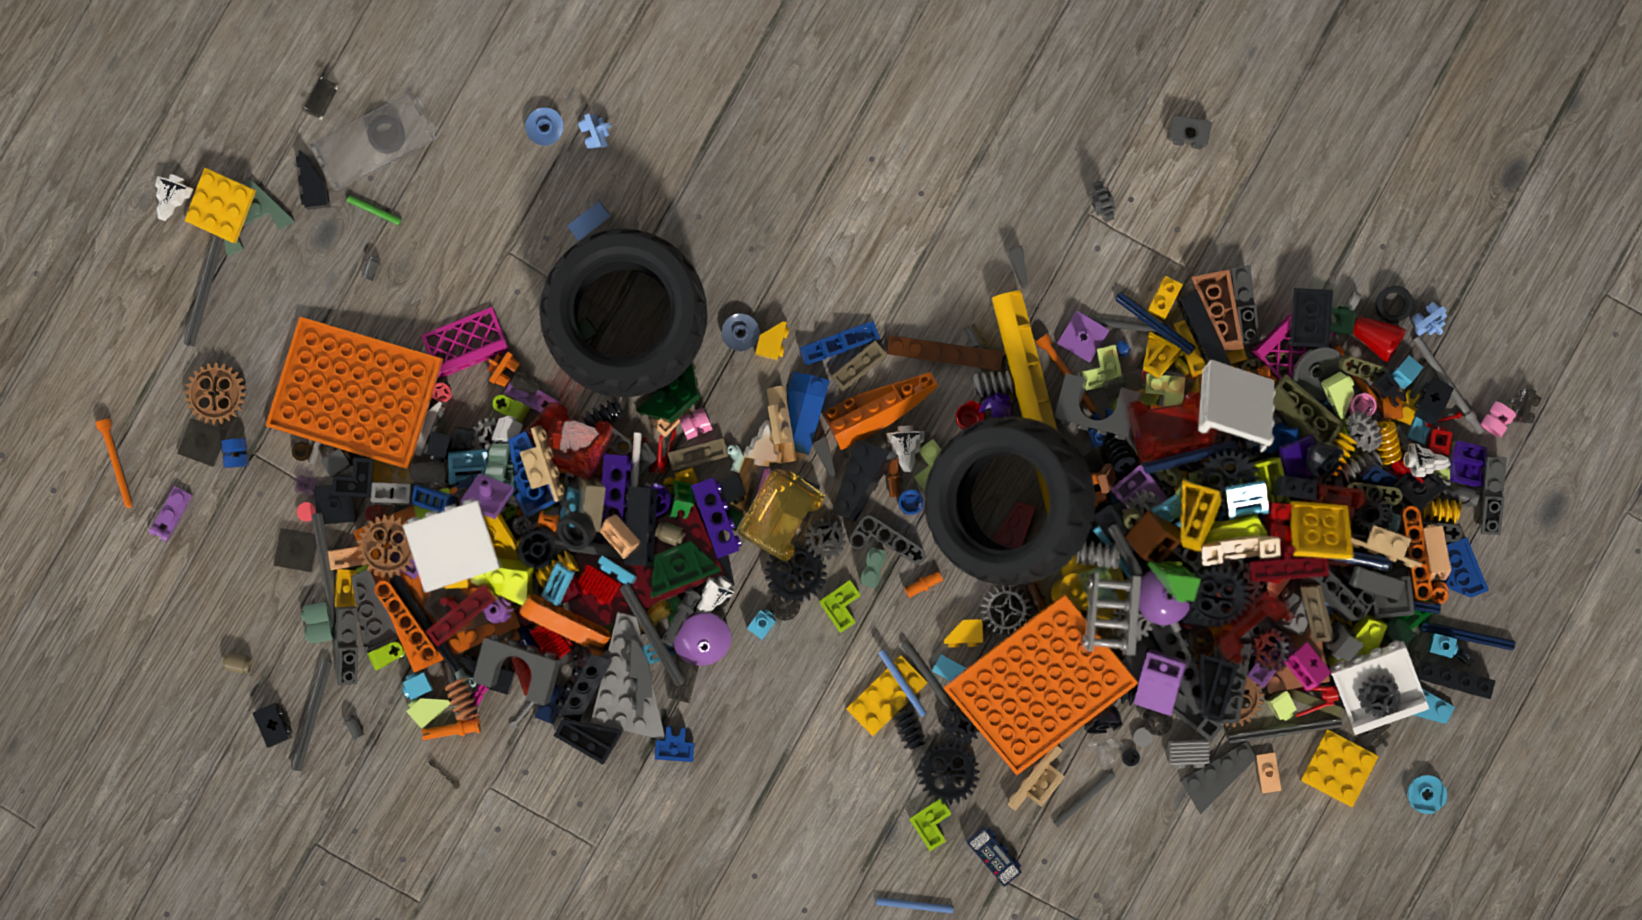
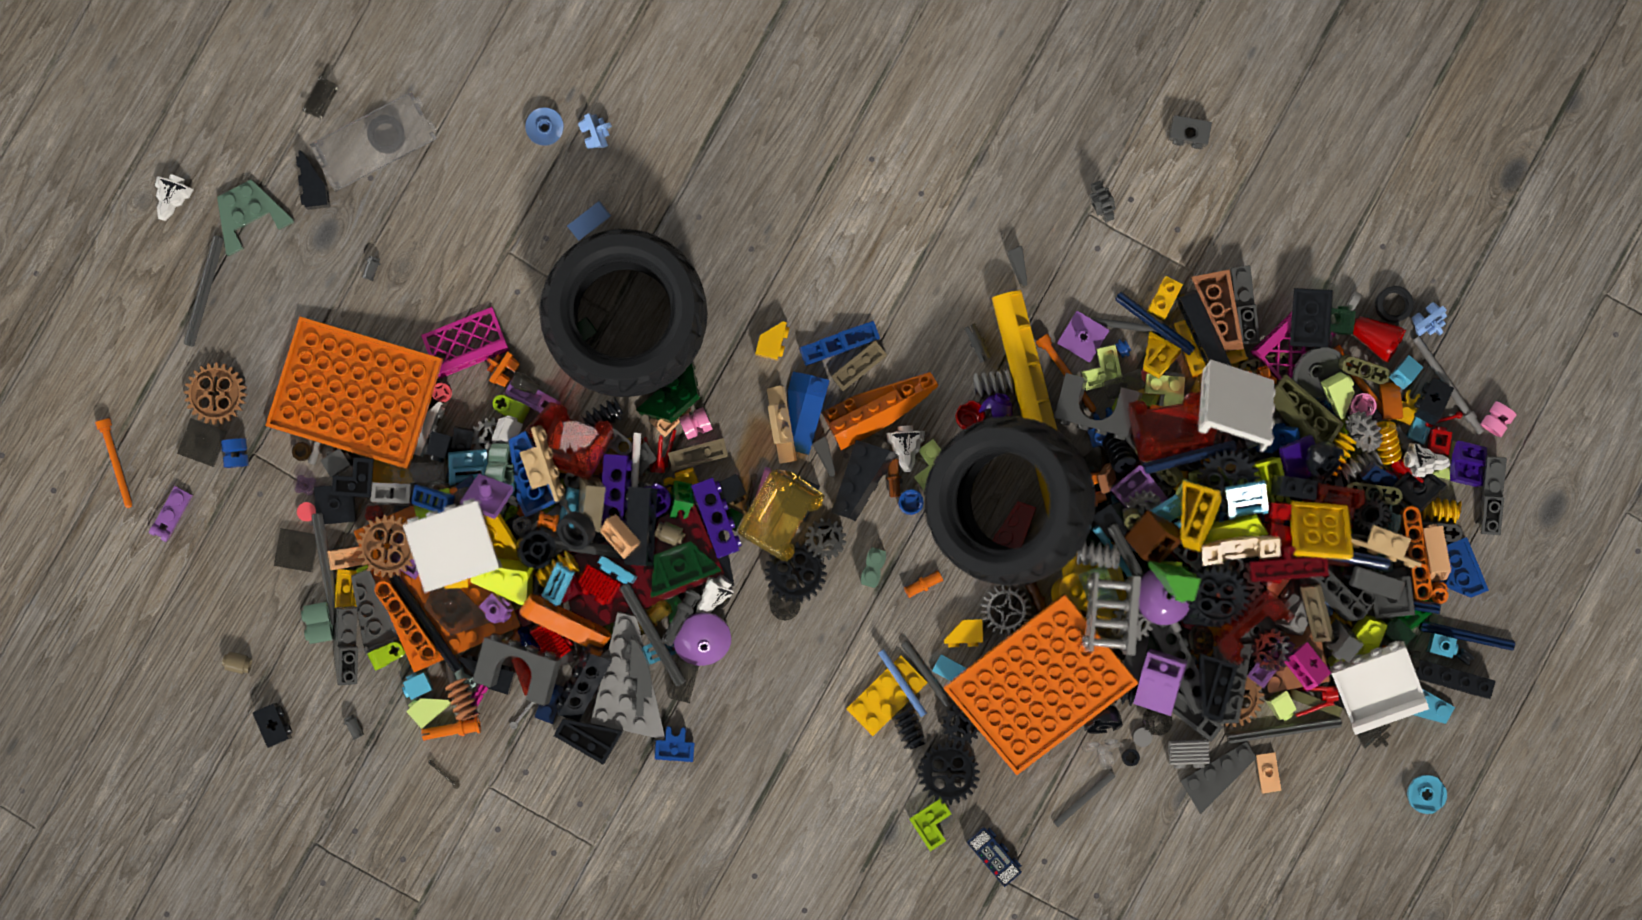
yellow plate [184,168,256,243] -> none
dark grey axle [291,659,332,771] -> none
bright green bar [347,195,402,226] -> none
dark red plate [426,583,498,647] -> none
sand blue dish [721,313,760,351] -> none
light aqua arm [727,445,745,473] -> none
white rock [743,420,782,467] -> none
medium azure brick [747,609,776,640] -> none
lime plate [819,580,861,633] -> none
dark grey beam [850,515,926,564] -> none
medium blue bar [876,897,954,913] -> none
reddish brown plate [887,335,1004,371] -> none
tan bracket [1008,745,1065,811] -> none
lime arm [1173,350,1190,376] -> none
yellow plate [1300,729,1379,808] -> none
black gear [1358,675,1401,717] -> none
black plate [1371,372,1406,408] -> none
dark grey piece [1437,474,1480,507] -> none
clear smoke hips [1508,388,1541,424] -> none

